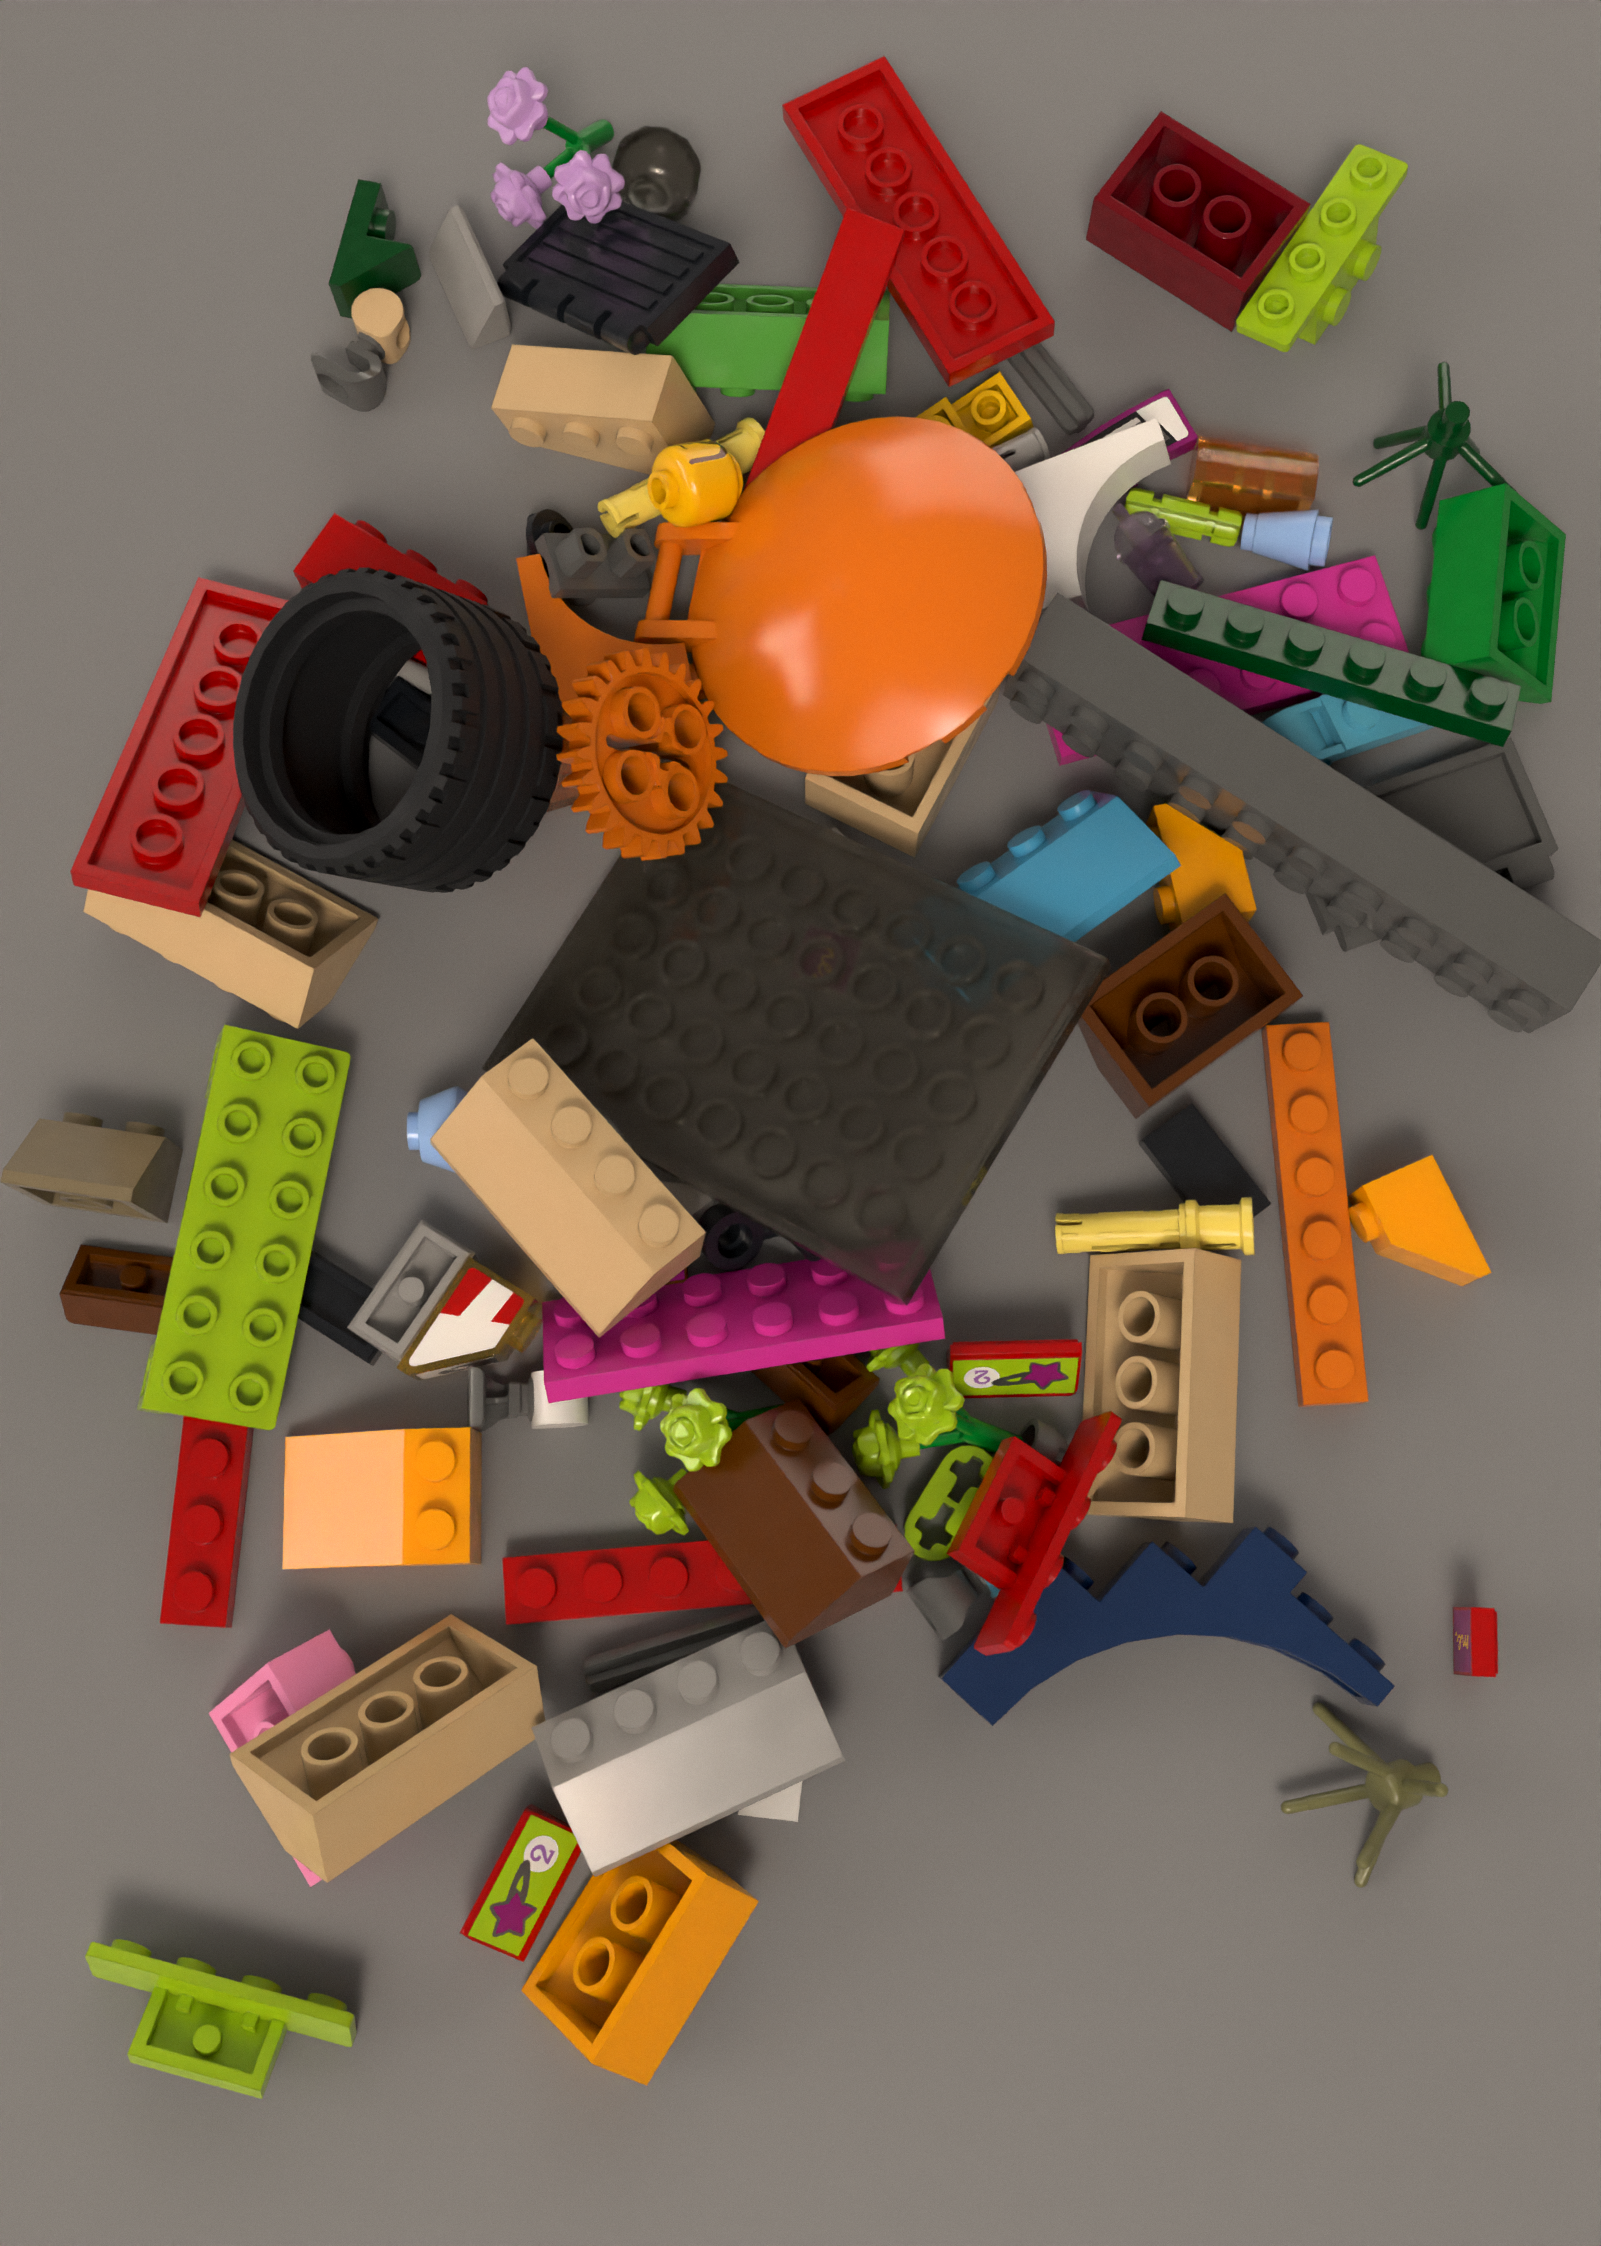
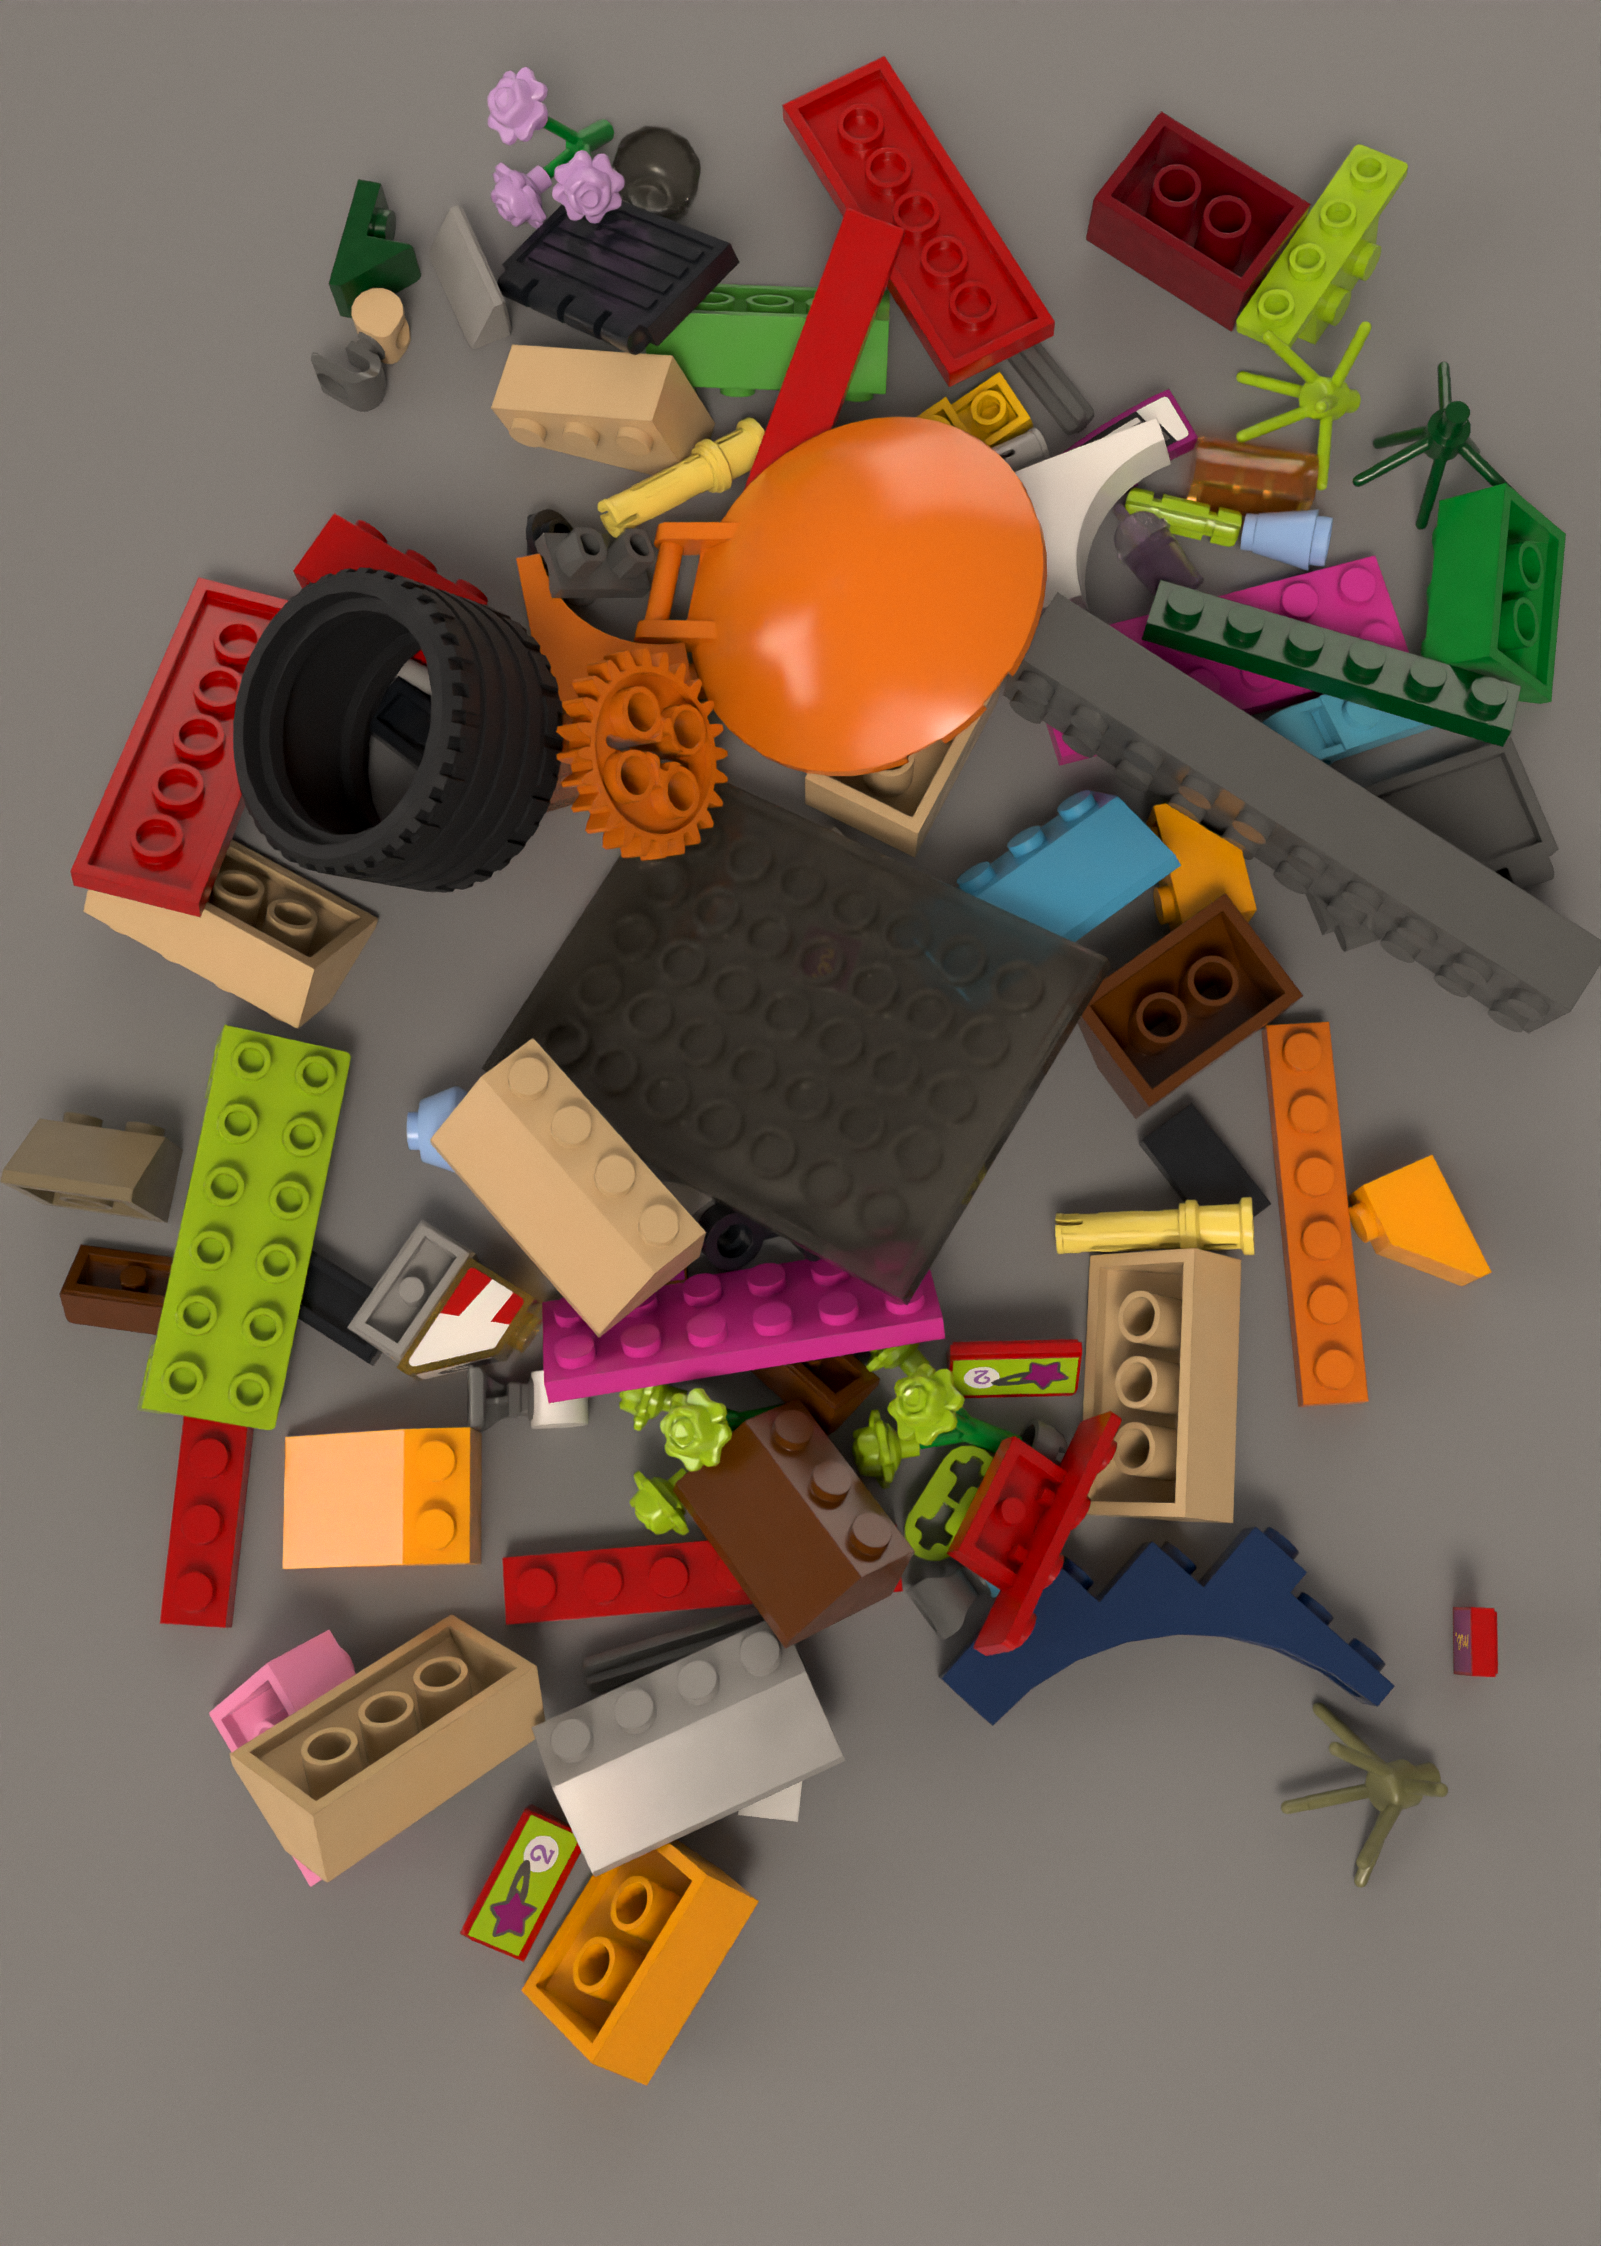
lime bracket [85,1939,357,2099] -> none
yellow head [647,440,743,528] -> none
none -> lime plant [1236,321,1372,491]

